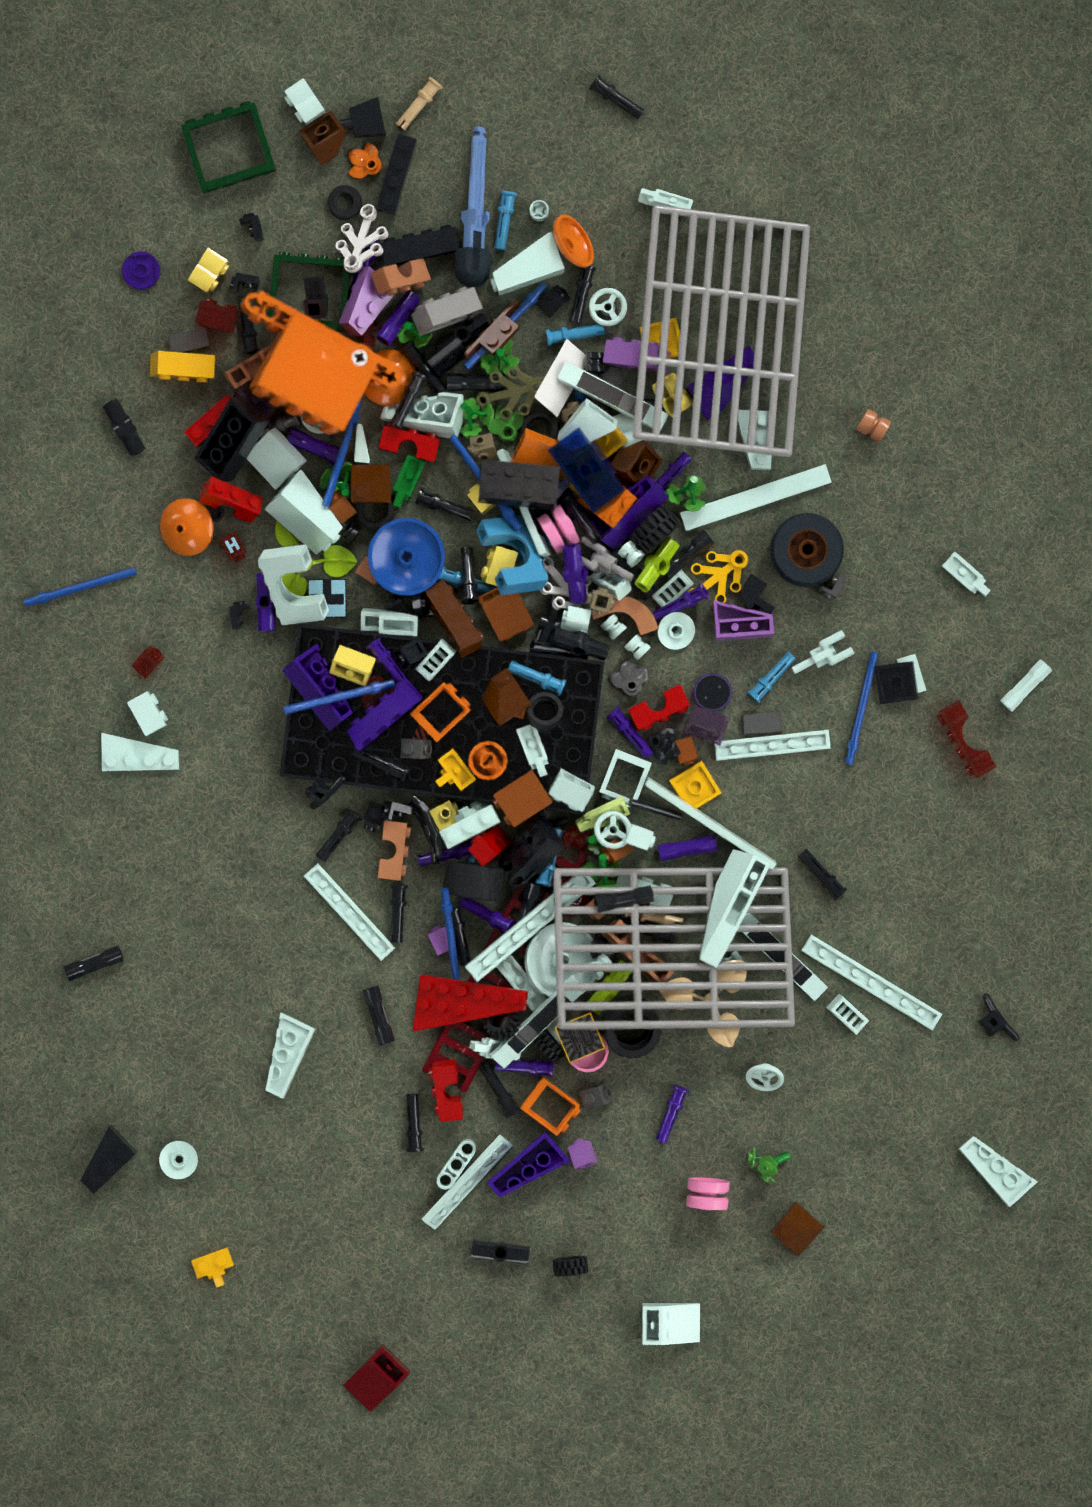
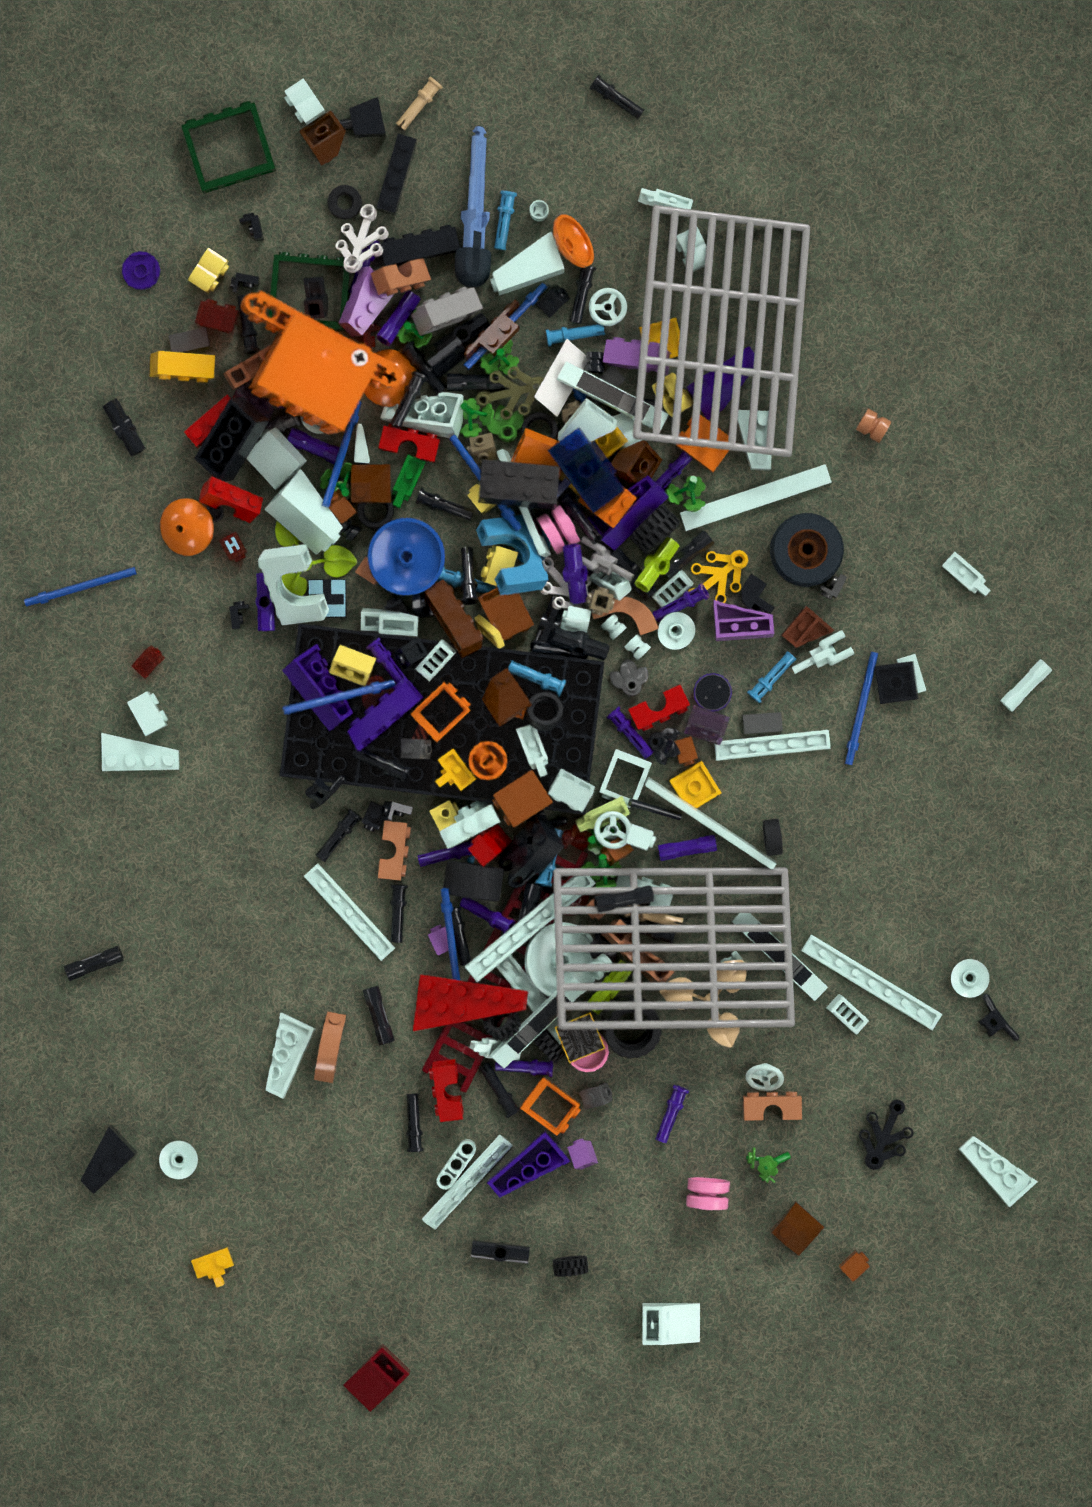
orange plate [348,143,382,179] -> none
black piece [407,794,443,864] -> none
light aqua wheel [618,540,645,567] -> none
light aqua wedge [699,849,771,968] -> none
black pin [798,849,847,900] -> none
clear red arch [937,700,997,778] -> none
none -> nougat arch [314,1012,346,1083]
none -> light yellow tile [474,614,505,649]
none -> light aqua brick [676,227,706,272]
none -> orange brick [676,415,729,473]
none -> nougat arch [743,1091,802,1121]
none -> black tyre [763,819,783,856]
none -> copper wing [781,606,834,648]
none -> dark orange brick [839,1250,870,1282]
none -> black plant [859,1099,914,1170]
none -> light aqua dish [951,959,989,998]

